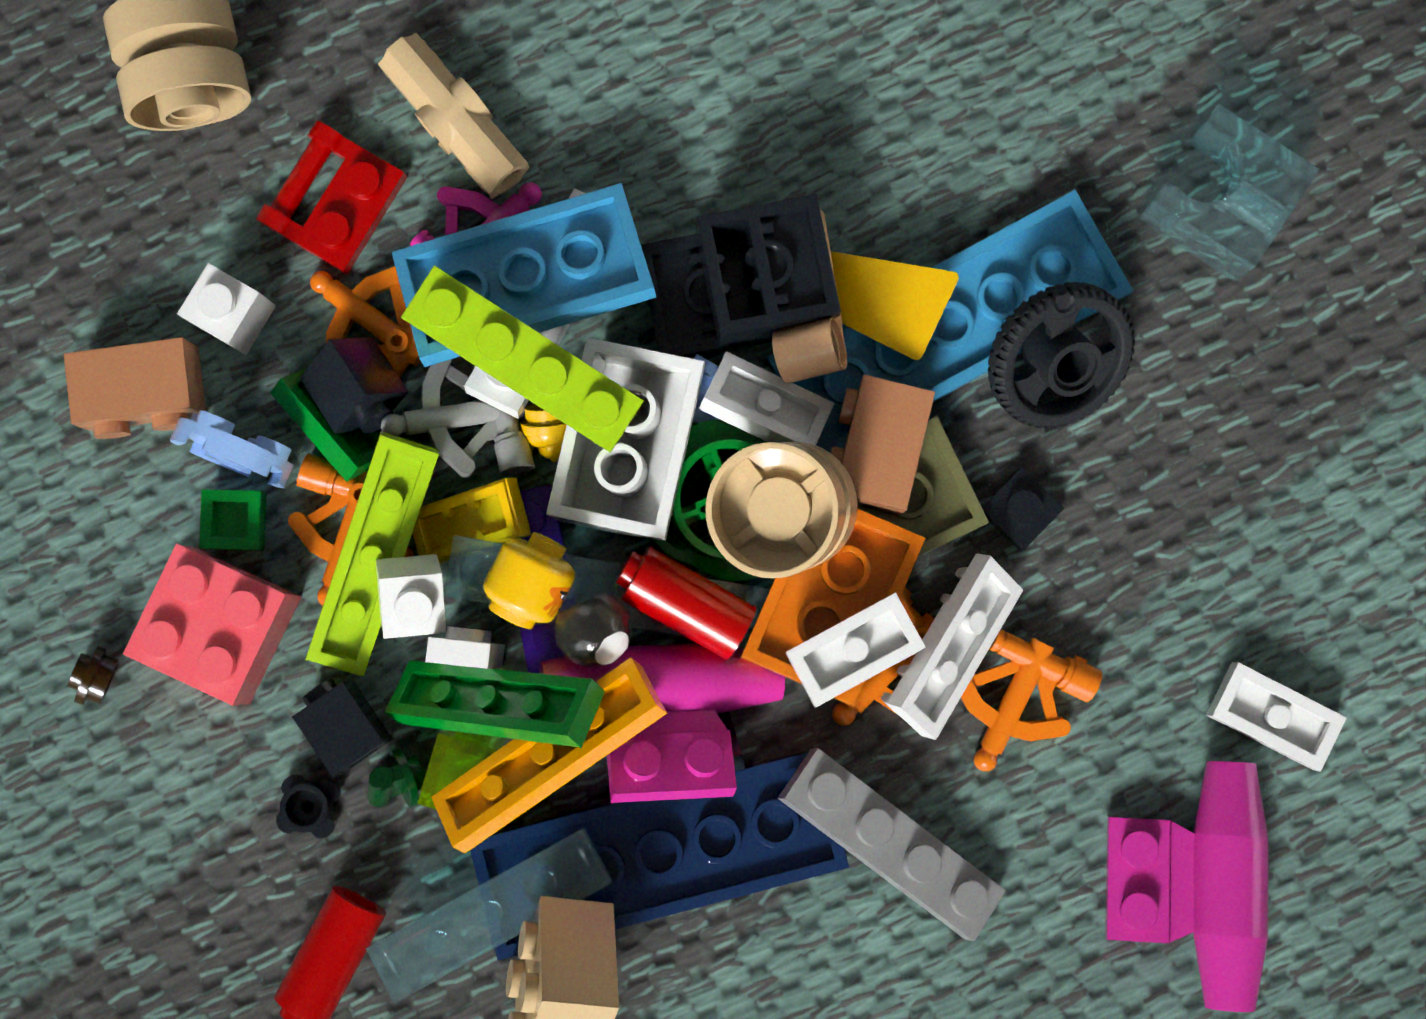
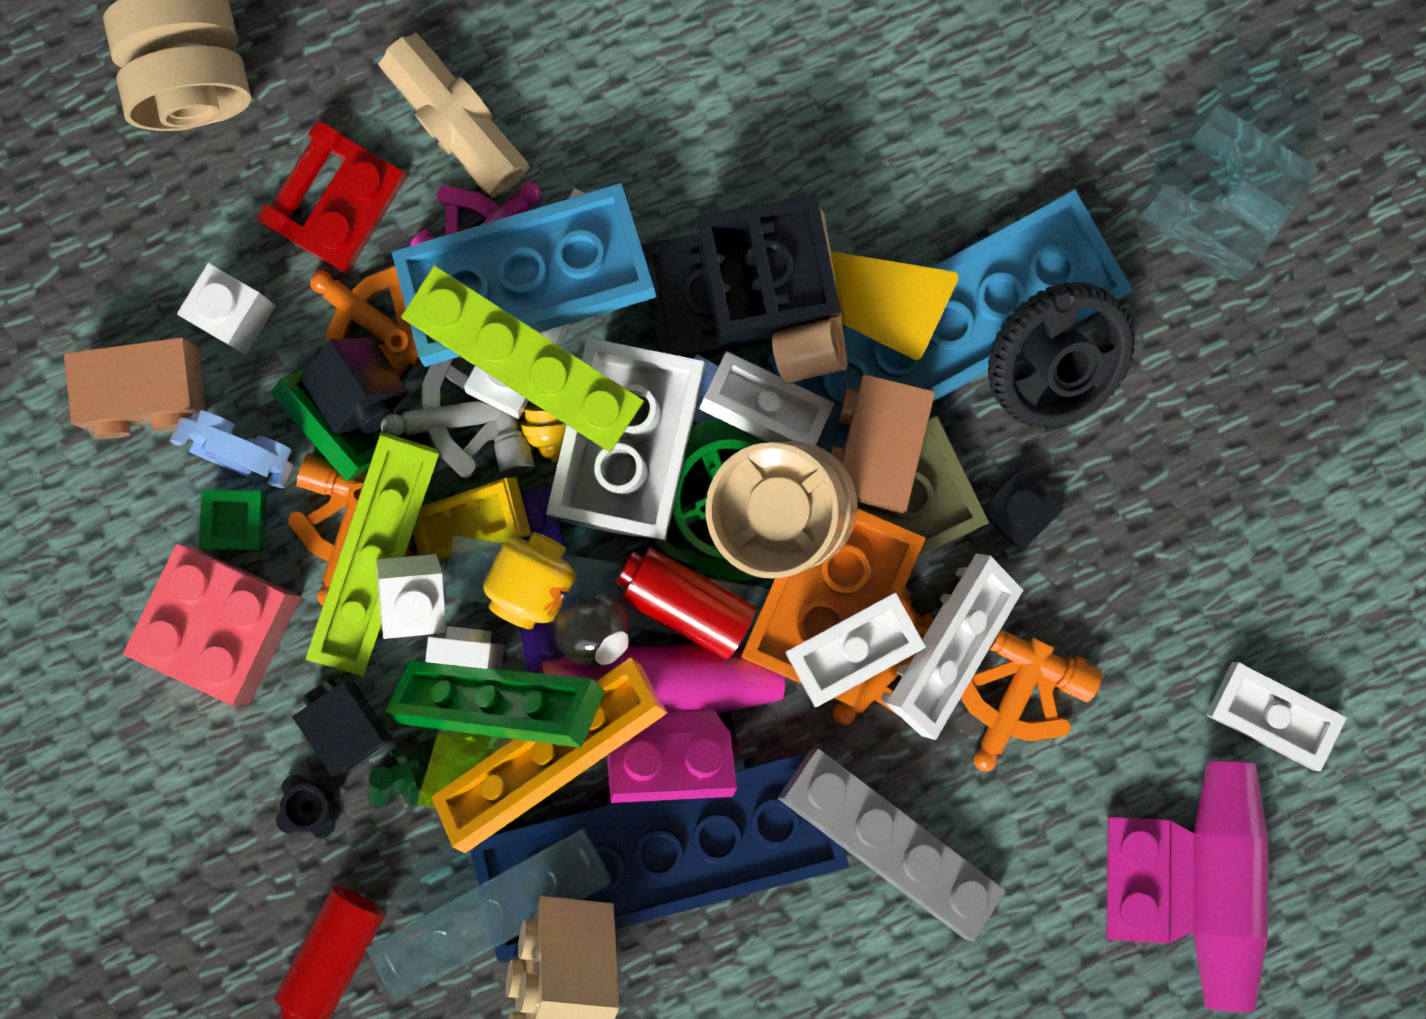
dark brown plate [67,646,119,705] -> none

